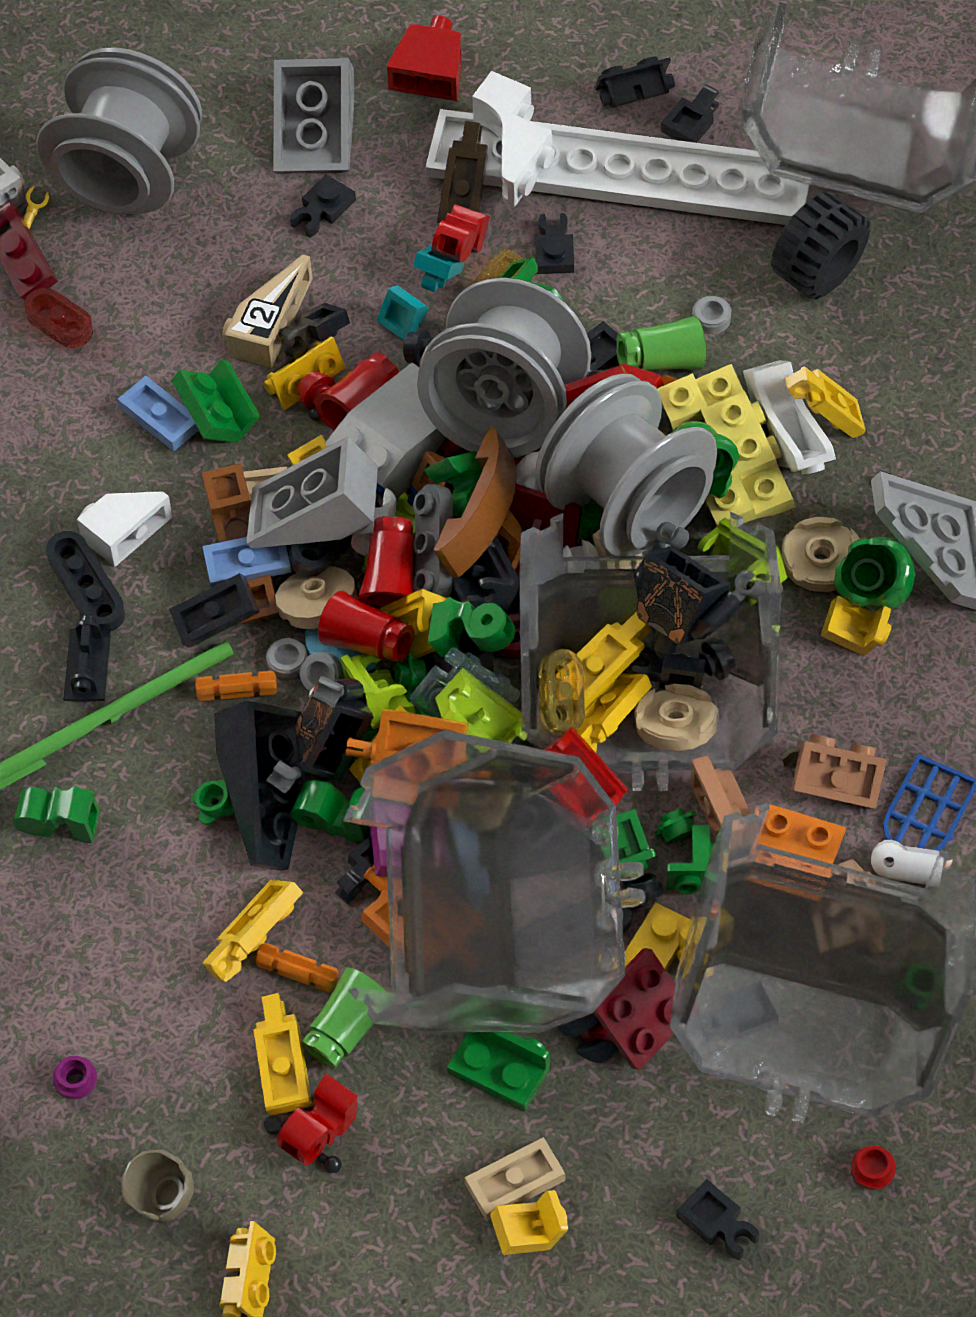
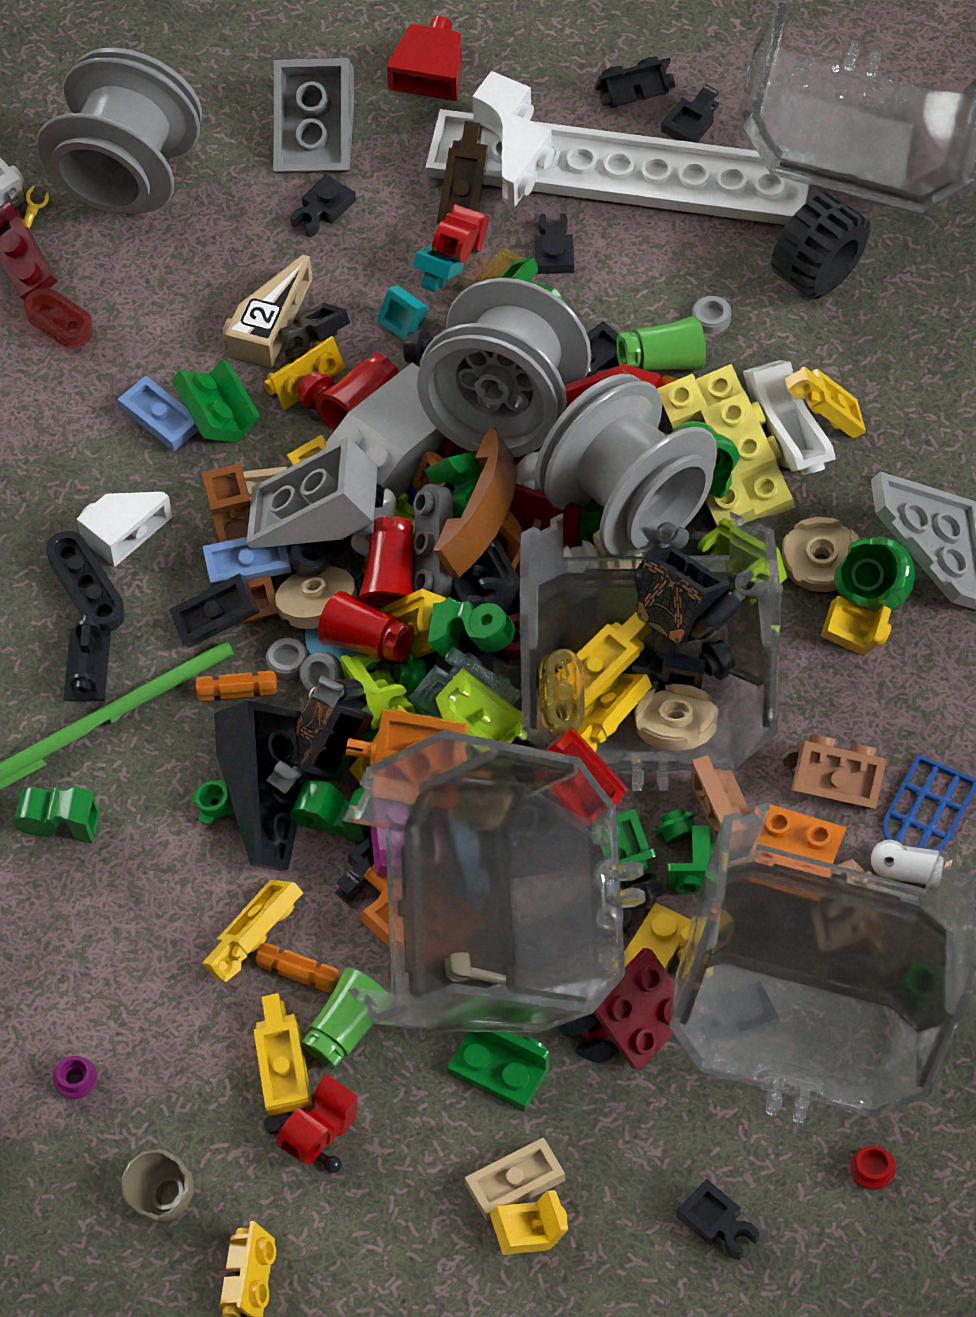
none -> dark tan hand [444,952,506,986]

